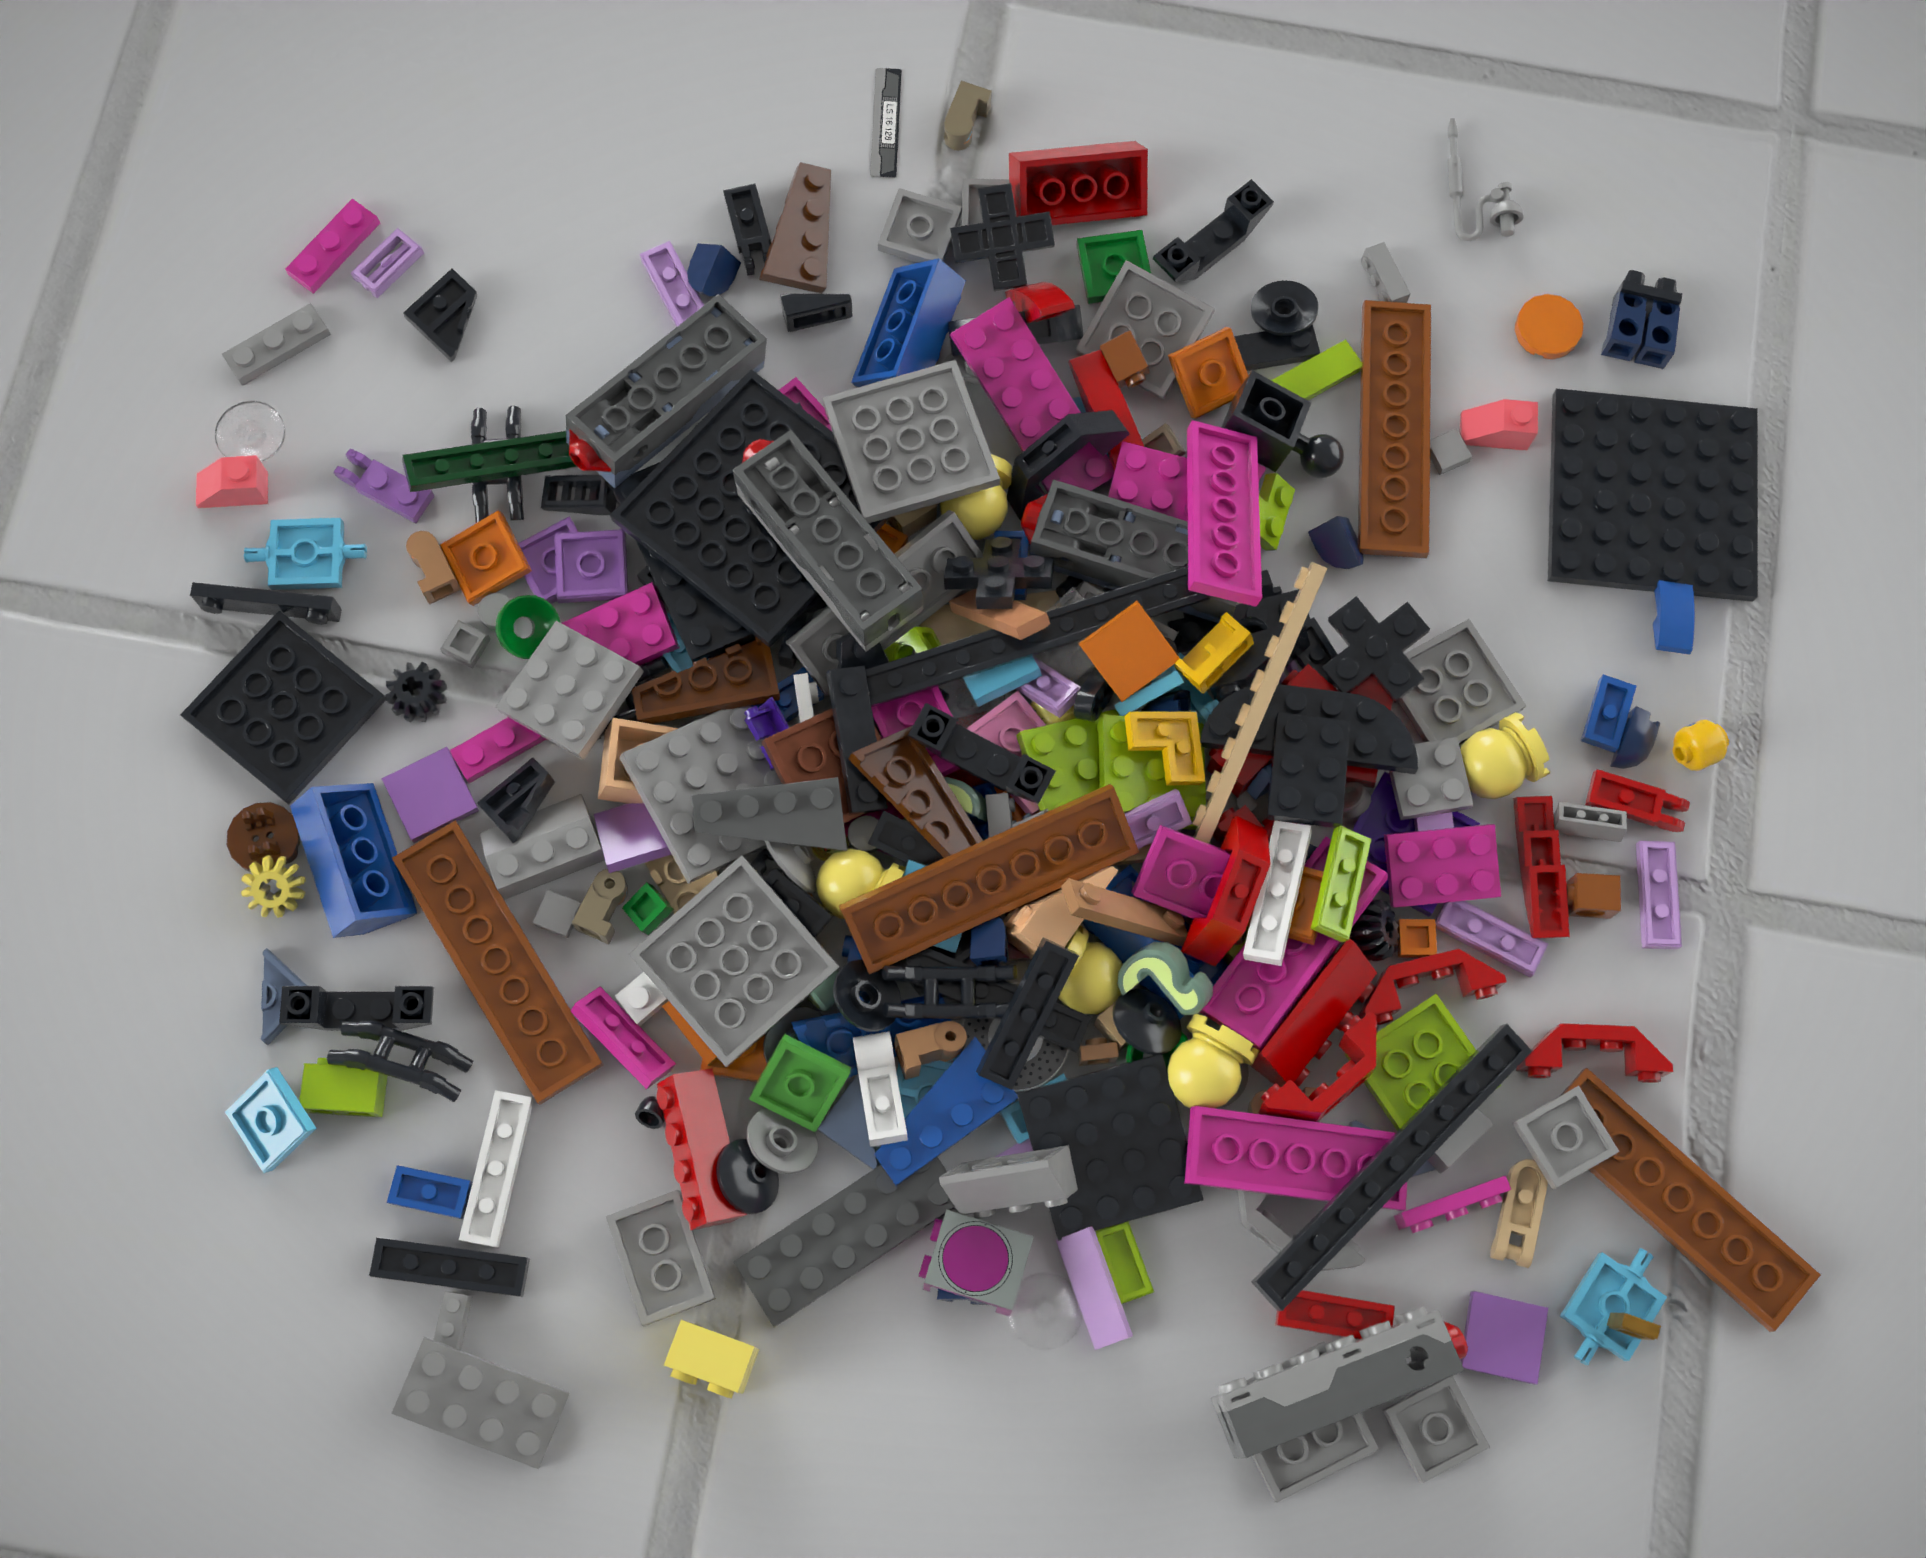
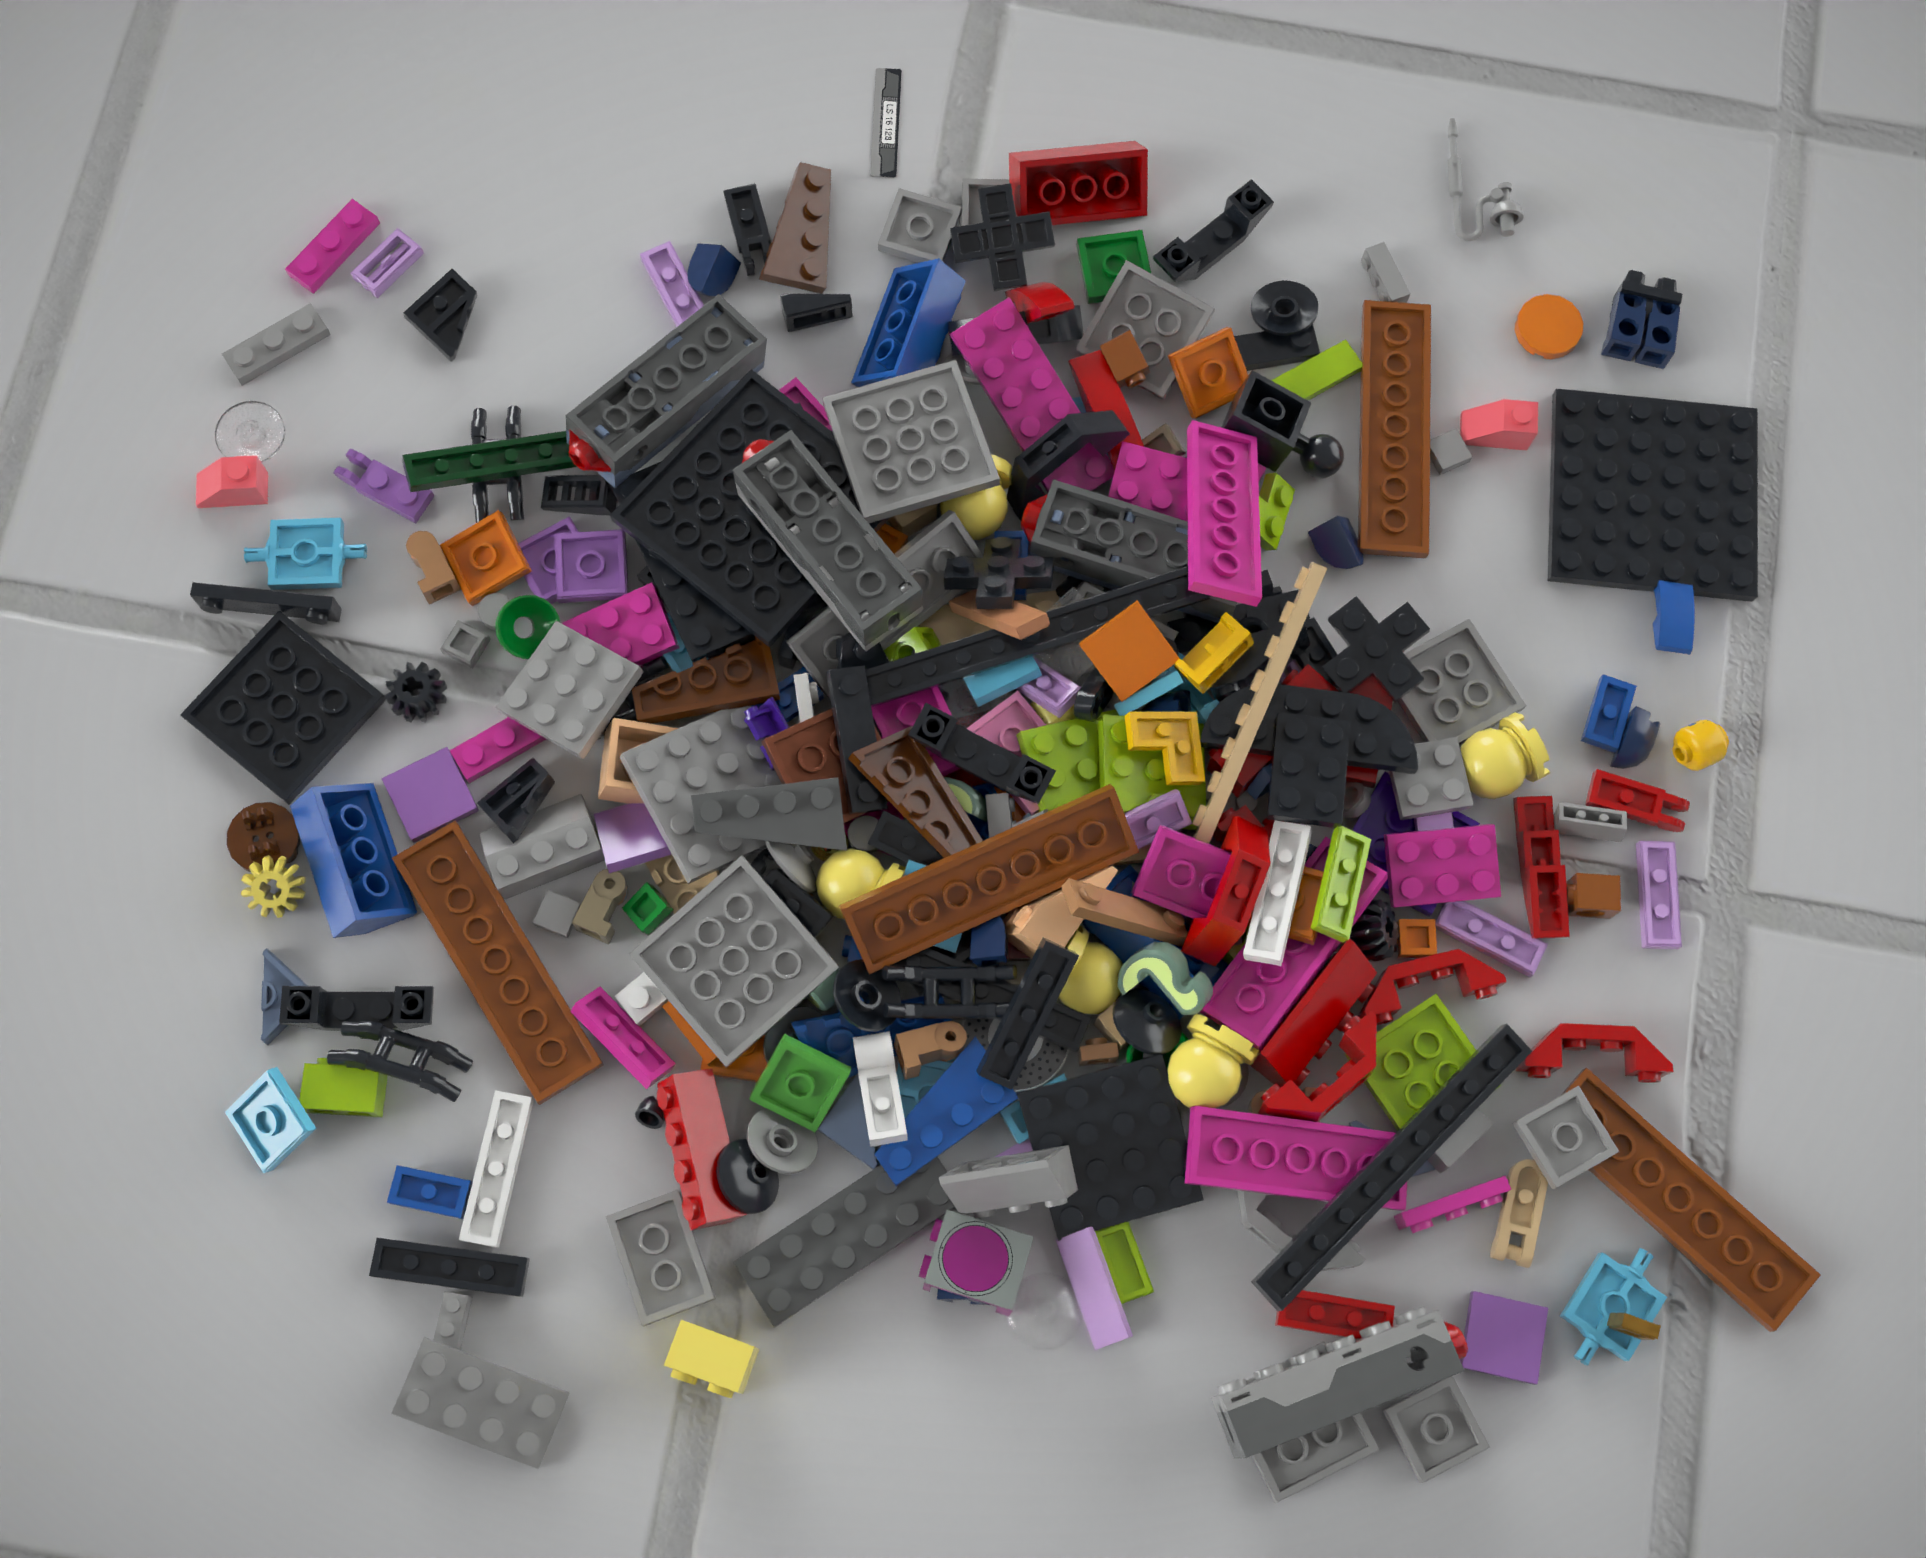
dark tan leg [944,80,992,151] -> none

